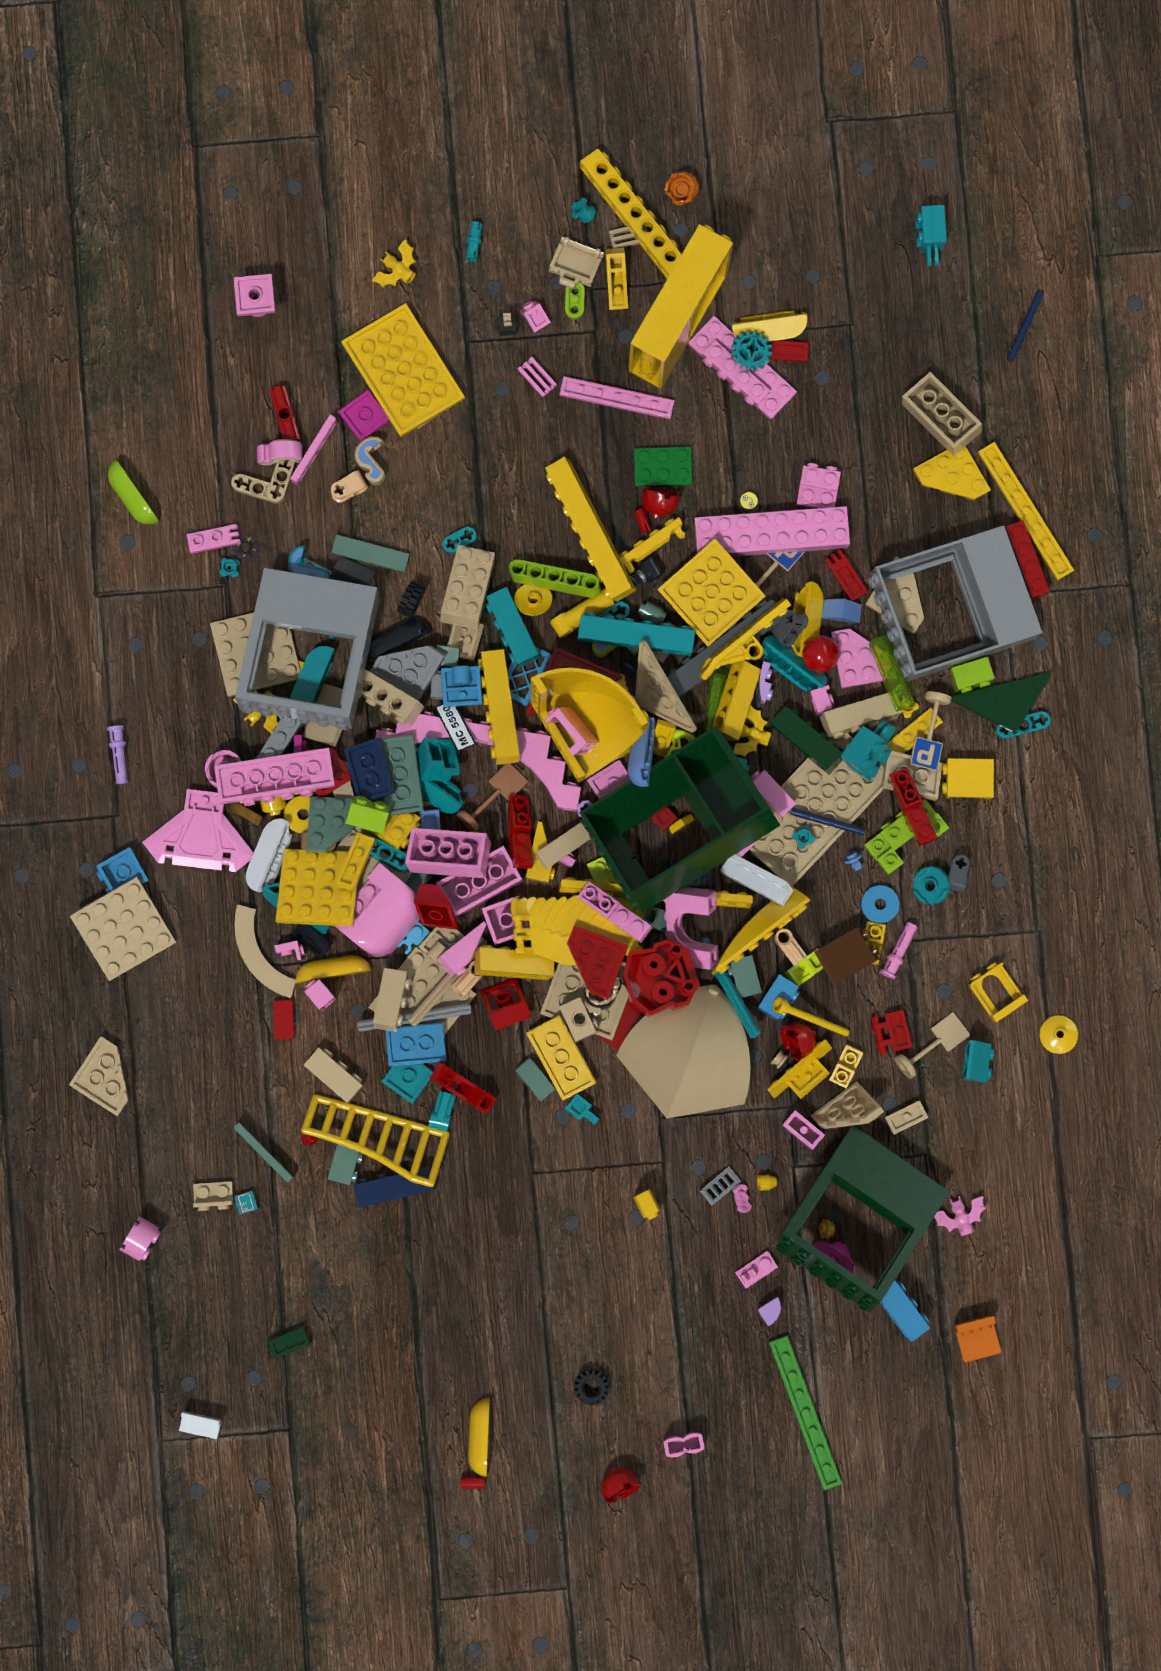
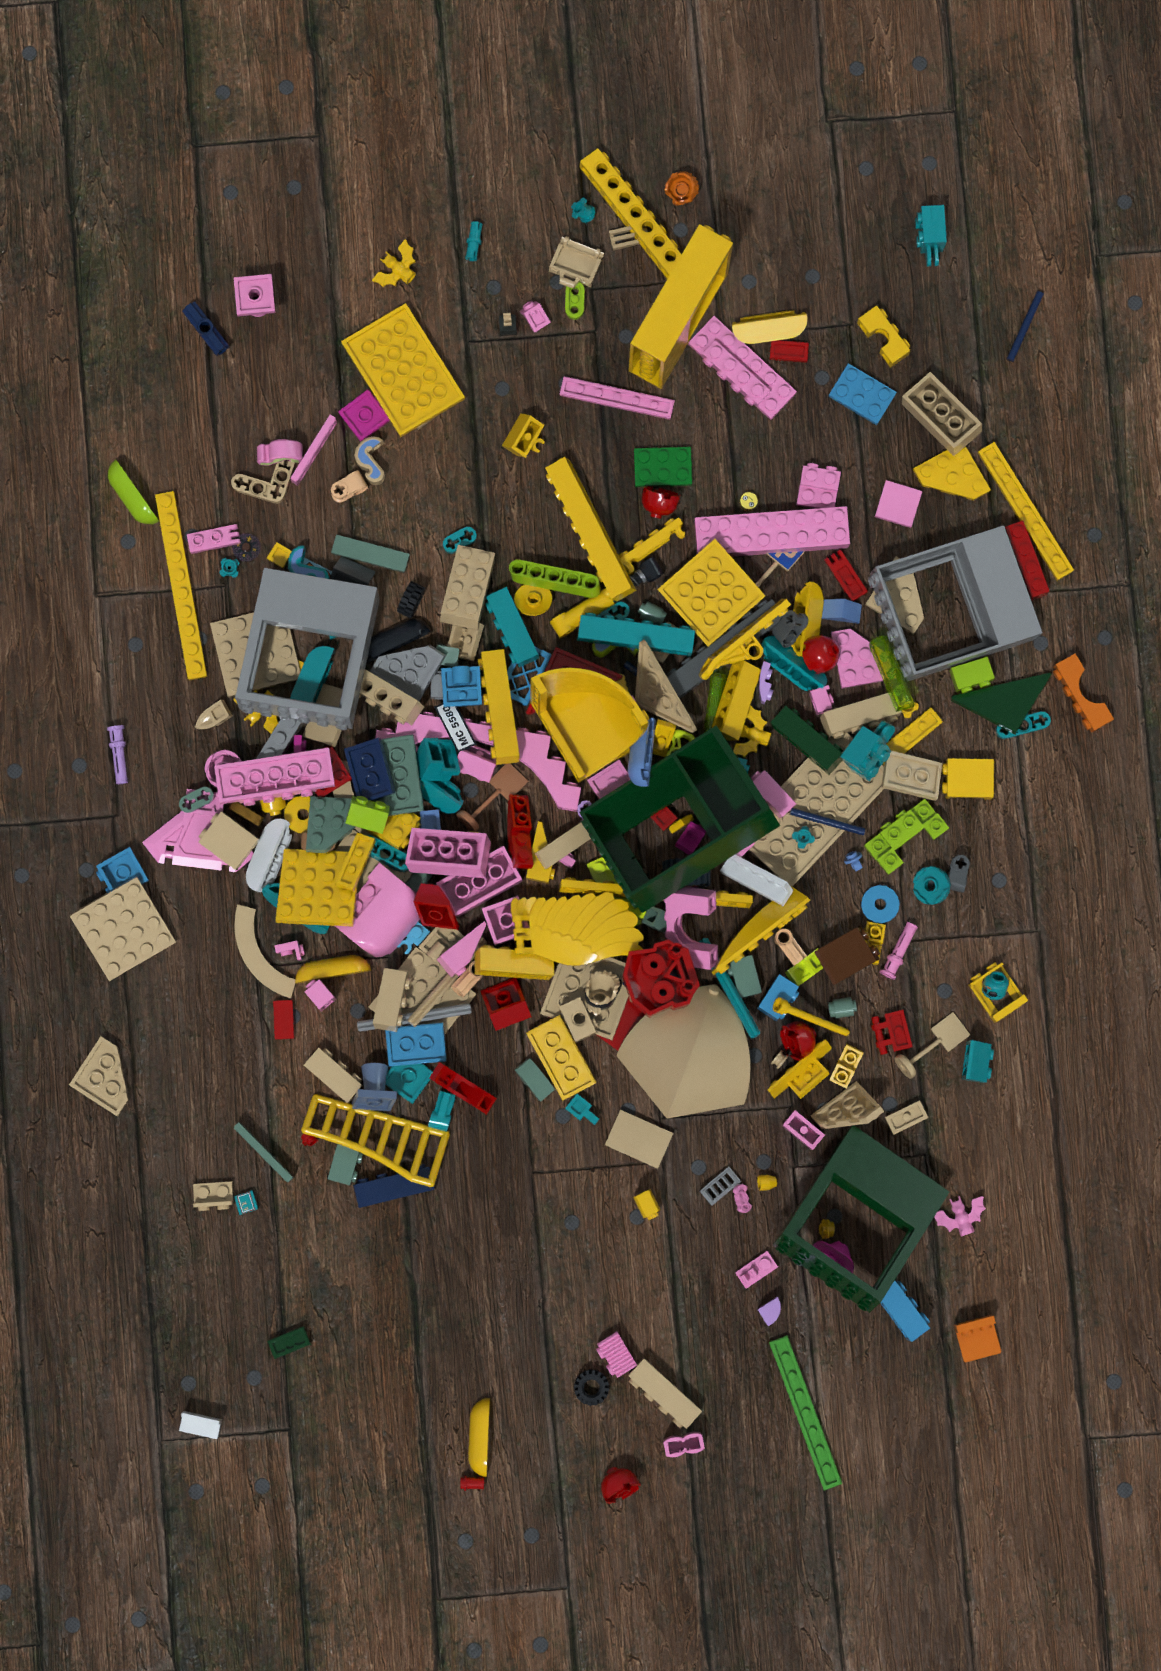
bright pink brick [119,1216,161,1262] -> none
red piece [269,385,301,441] -> none
black plate [292,924,331,960] -> none
bright pink tile [518,357,557,398] -> none
bright pink panel [545,707,599,756] -> none
red plate [567,925,629,1000] -> none
bright pink slope [577,882,652,943] -> none
yellow slope [605,248,628,310] -> none
red pin [633,508,652,534] -> none
teal gear [730,330,772,372] -> none
red slope [889,767,938,847] -> none
tan piece [910,691,952,771] -> none
yellow dish [1039,1015,1078,1054] -> none
none -> yellow plate [155,491,208,680]
none -> sand green beam [179,787,214,813]
none -> dark blue piece [182,301,229,356]
none -> tan plate [195,700,232,729]
none -> tan brick [198,811,260,870]
none -> yellow plate [267,542,292,569]
none -> sand blue plant [352,1063,397,1111]
none -> bright pink brick [457,745,497,783]
none -> yellow brick [502,413,545,458]
none -> bright pink brick [596,1331,637,1378]
none -> tan tile [605,1110,673,1169]
none -> tan brick [628,1357,702,1429]
none -> dark pink bracket [675,821,706,855]
none -> dark azure plate [828,363,897,425]
none -> sand green brick [828,997,857,1018]
none -> yellow arch [857,305,910,368]
none -> bright pink tile [875,480,922,528]
none -> teal head [982,971,1009,1000]
none -> orange arch [1053,653,1114,733]

